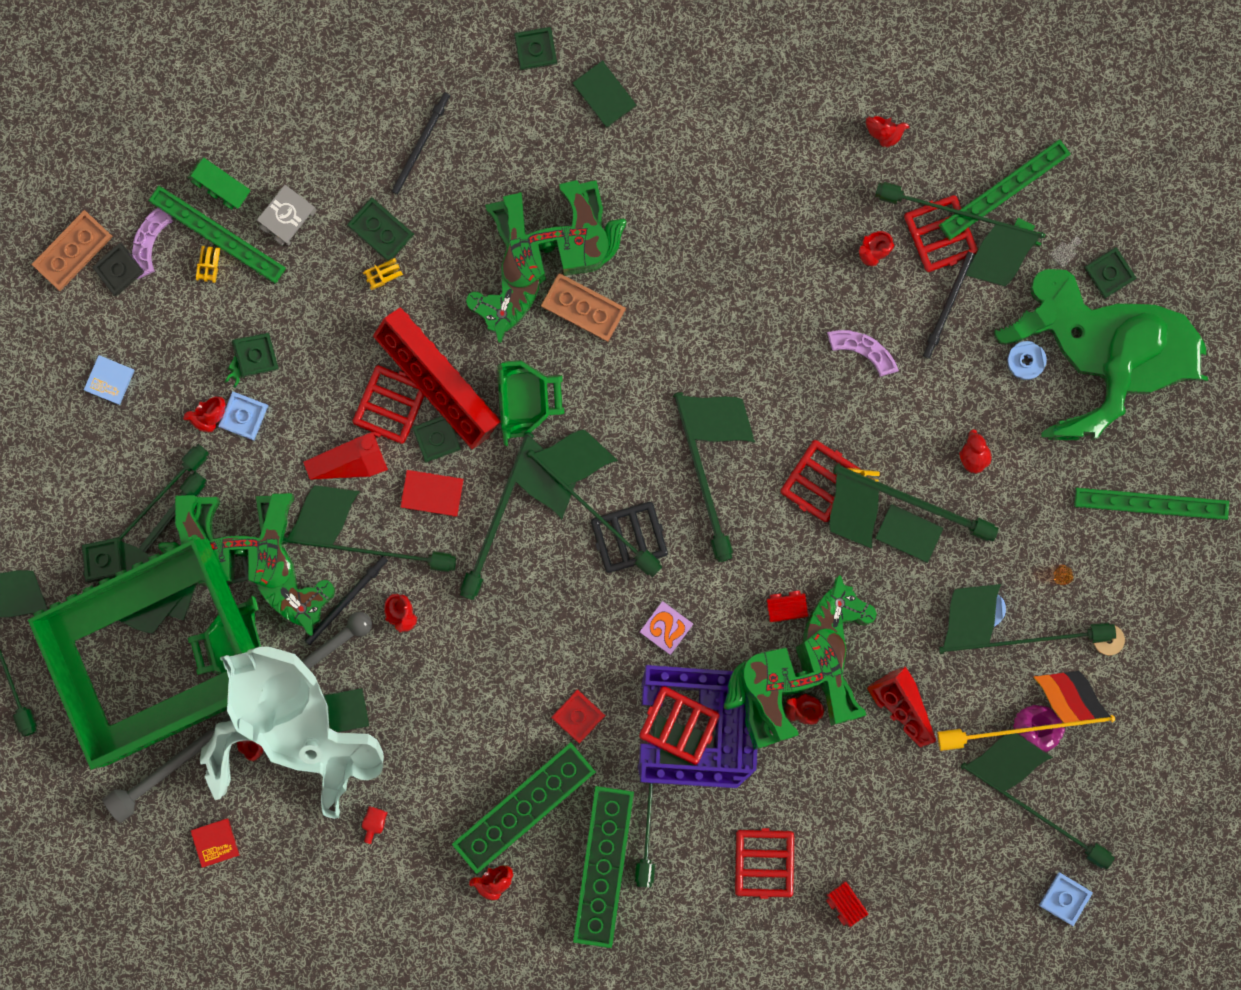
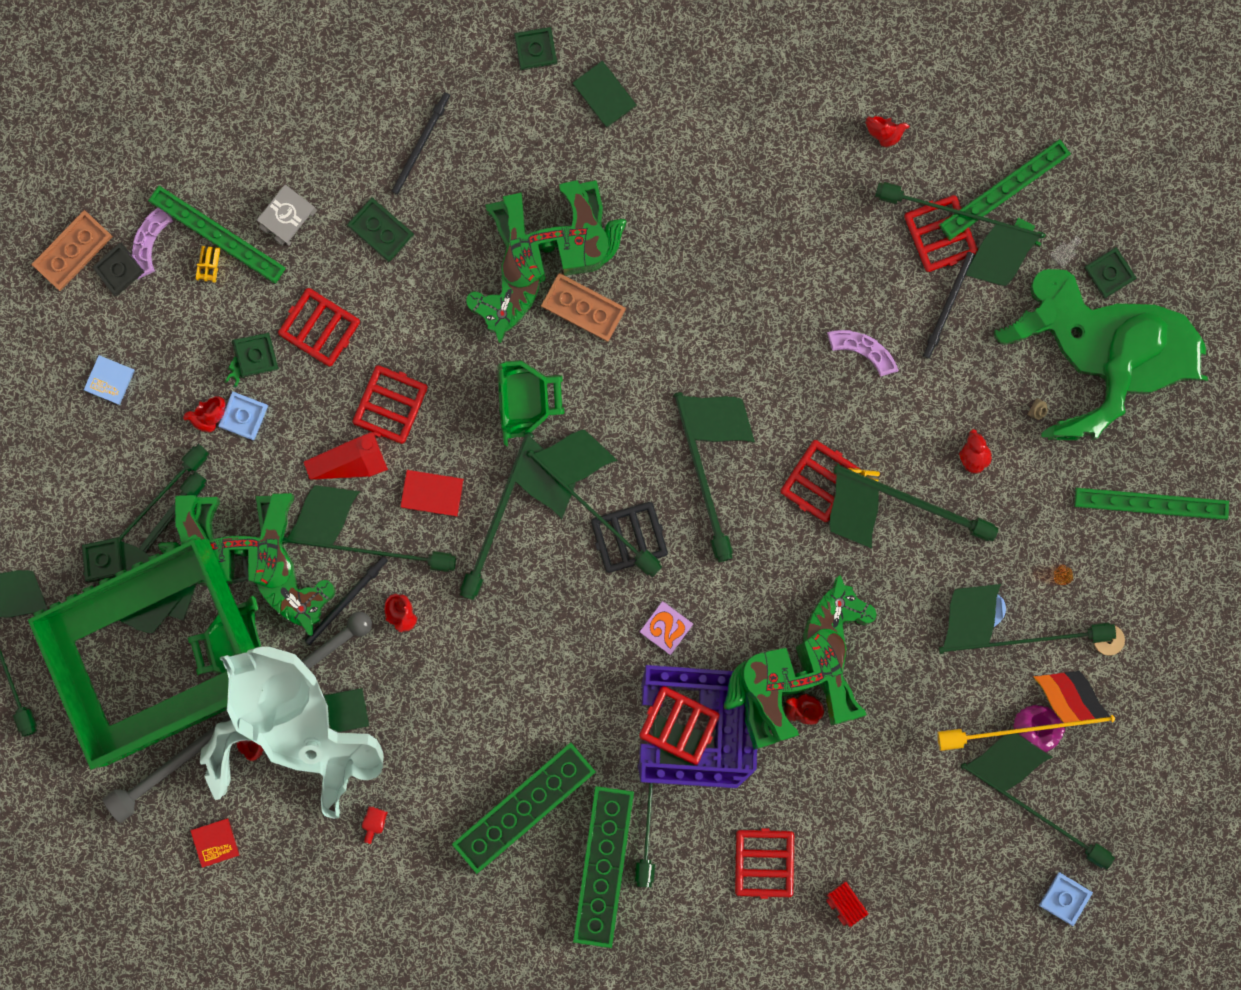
green wedge [187,157,251,210] -> none
yellow arm [363,258,403,290] -> none
red brick [373,307,501,450] -> none
dark green tile [412,416,461,463] -> none
red hair [468,865,513,901] -> none
red tile [551,689,606,744] -> none
red brick [766,591,808,623] -> none
red hair [858,231,894,267] -> none
red wedge [867,666,936,747] -> none
dark green tile [875,504,944,563] -> none
light blue plate [1007,341,1047,380] -> none
none -> red bar [278,288,360,367]
none -> dark tan plate [1027,398,1048,420]

